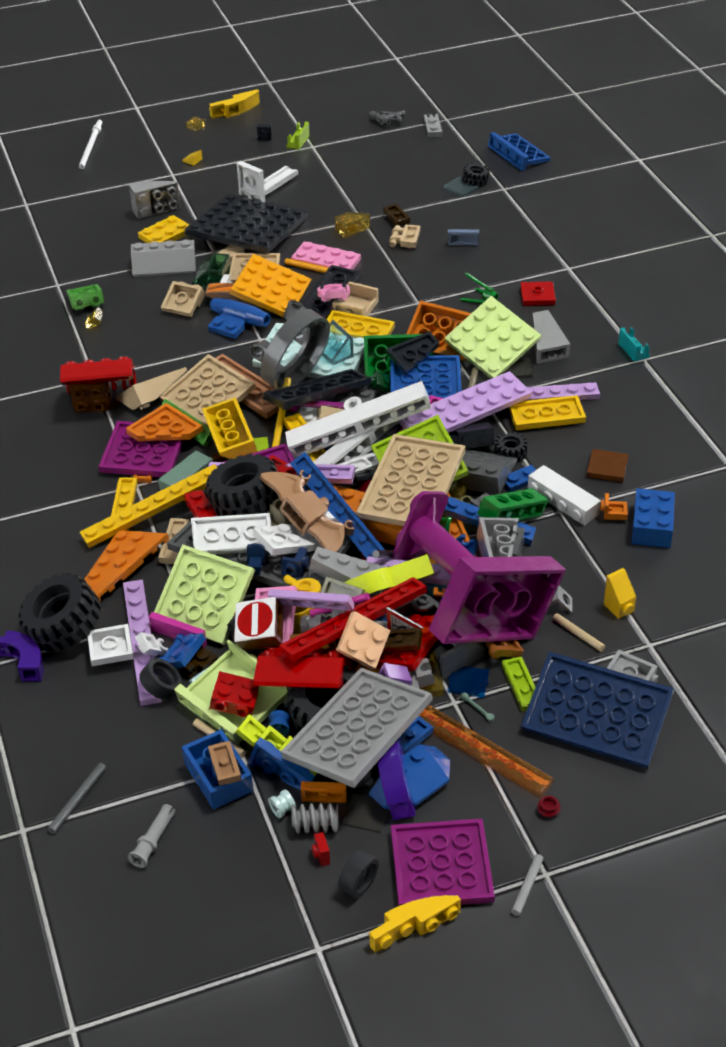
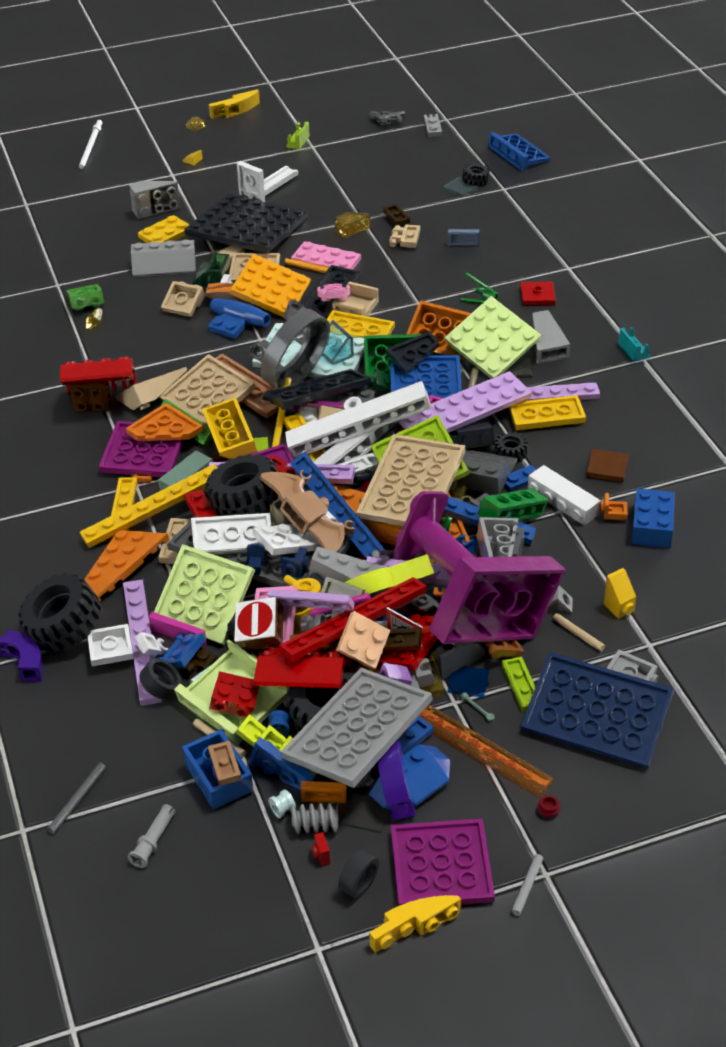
black plate [257,124,272,140] -> none

